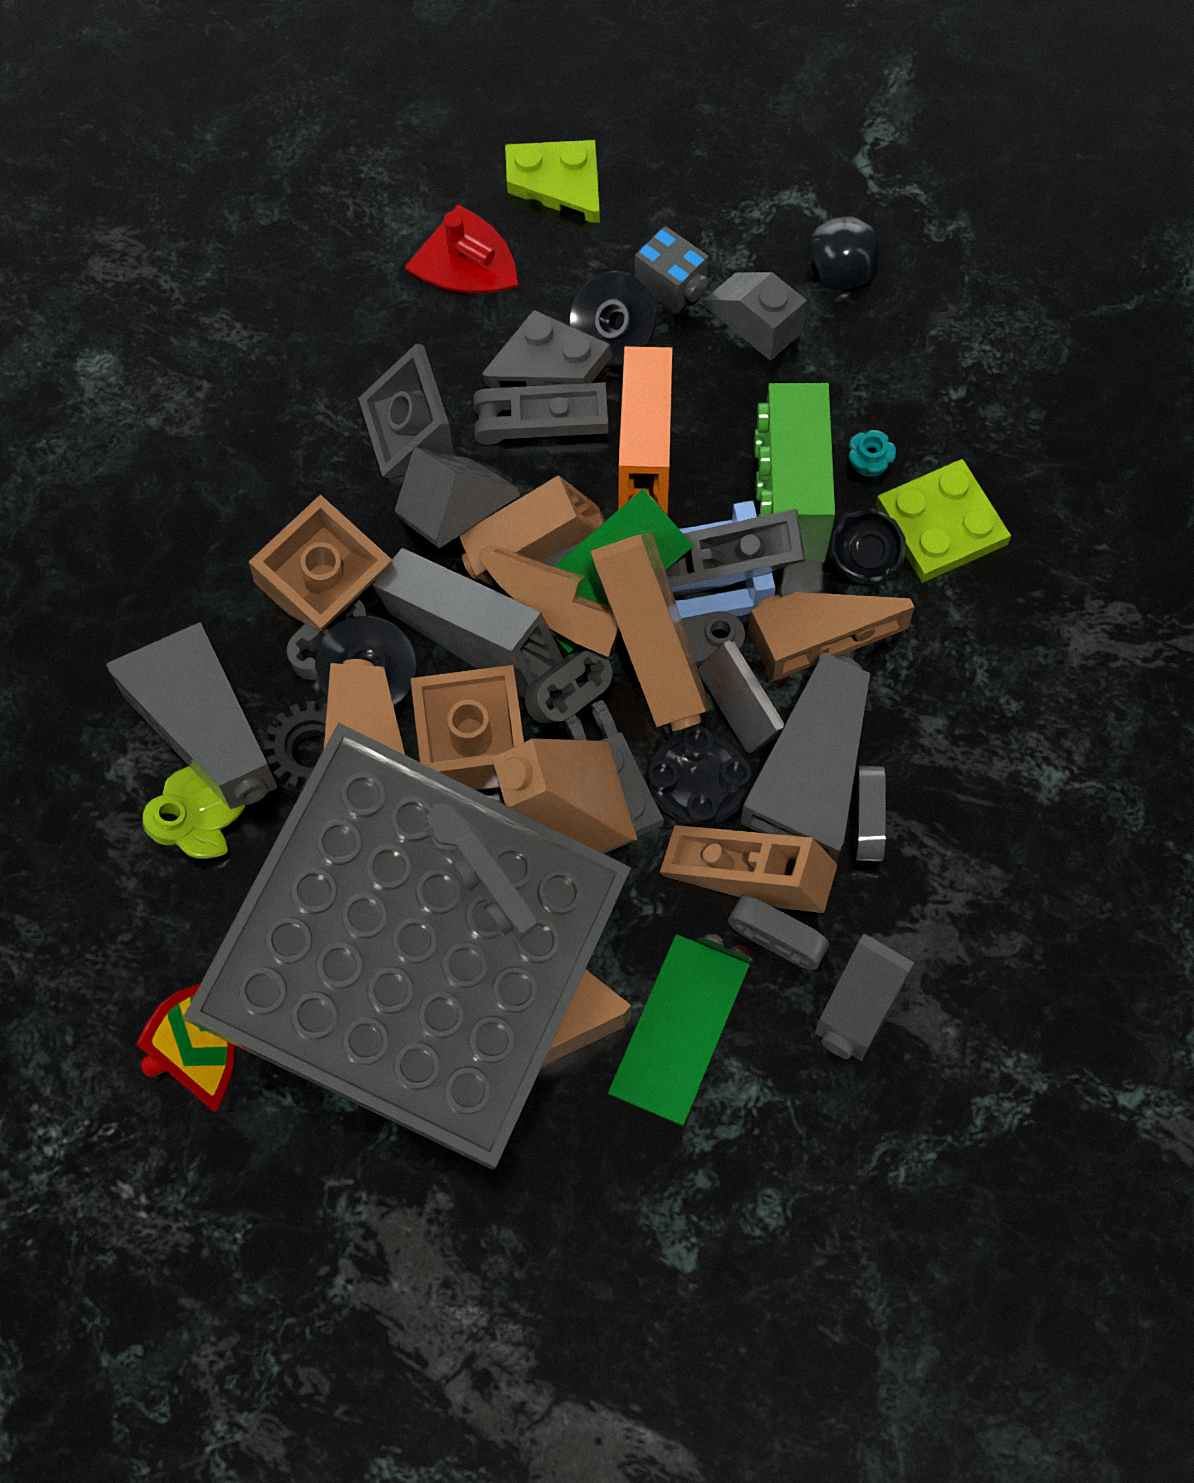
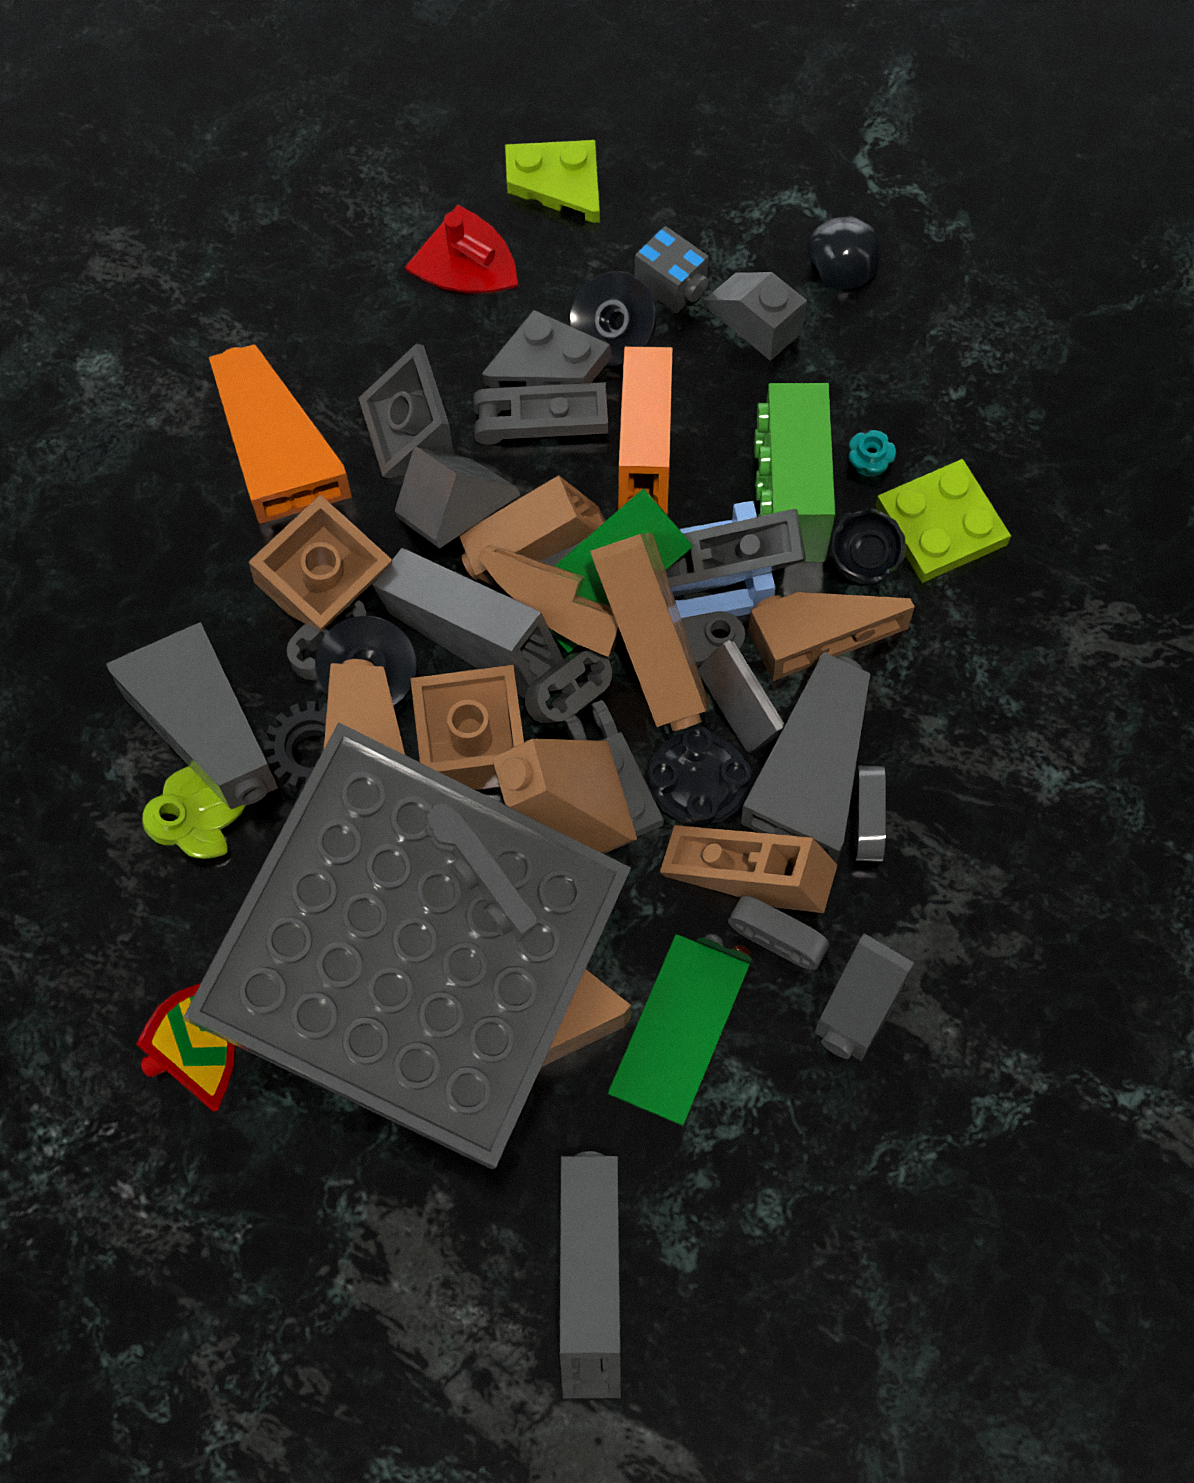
none -> orange slope [209,344,352,524]
none -> dark grey slope [560,1151,621,1398]

